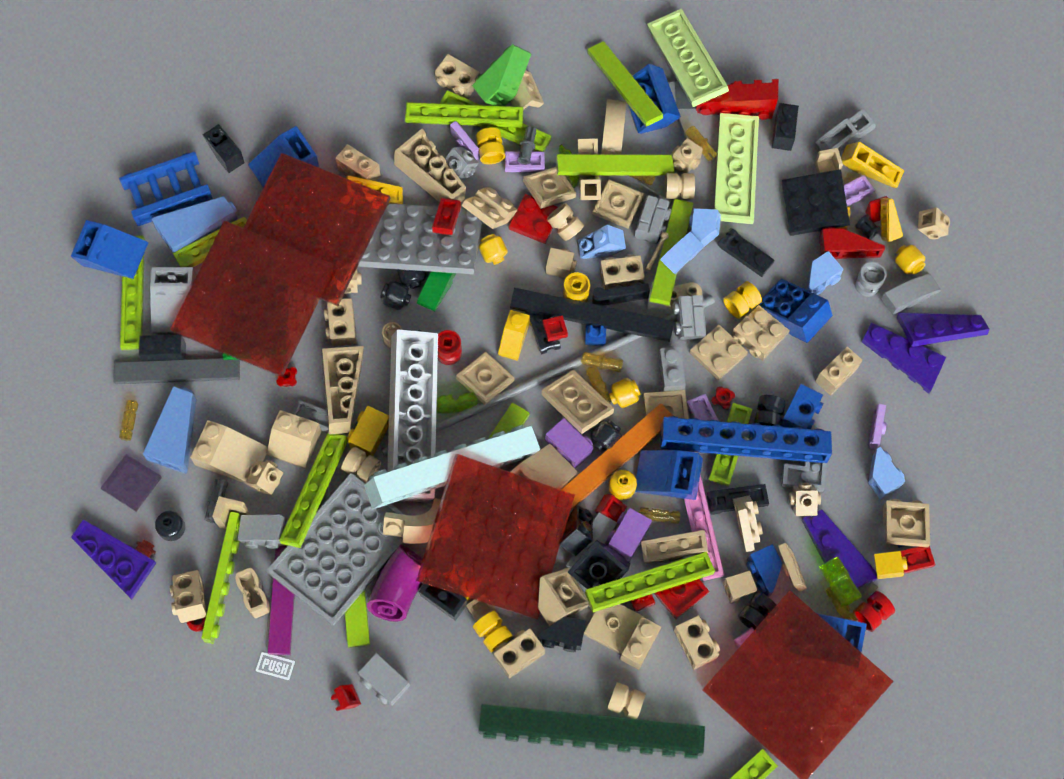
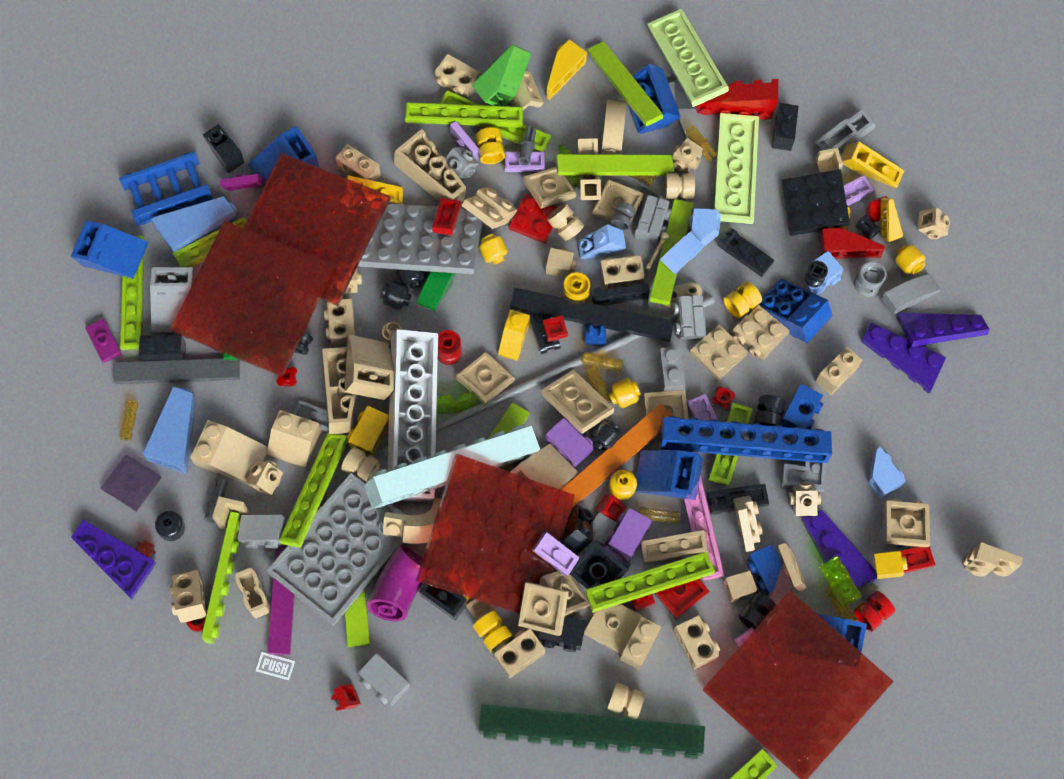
lavender plate [868,404,887,450] -> none
none -> magenta plate [85,319,122,363]
none -> magenta plate [220,173,265,191]
none -> black wheel [289,331,313,355]
none -> tan slope [345,335,394,400]
none -> tan plate [518,582,569,636]
none -> lavender plate [532,532,579,576]
none -> yellow slope [546,39,587,100]
none -> dark grey wheel [611,202,636,230]
none -> black wheel [804,261,828,288]
none -> tan plate [963,542,1023,577]

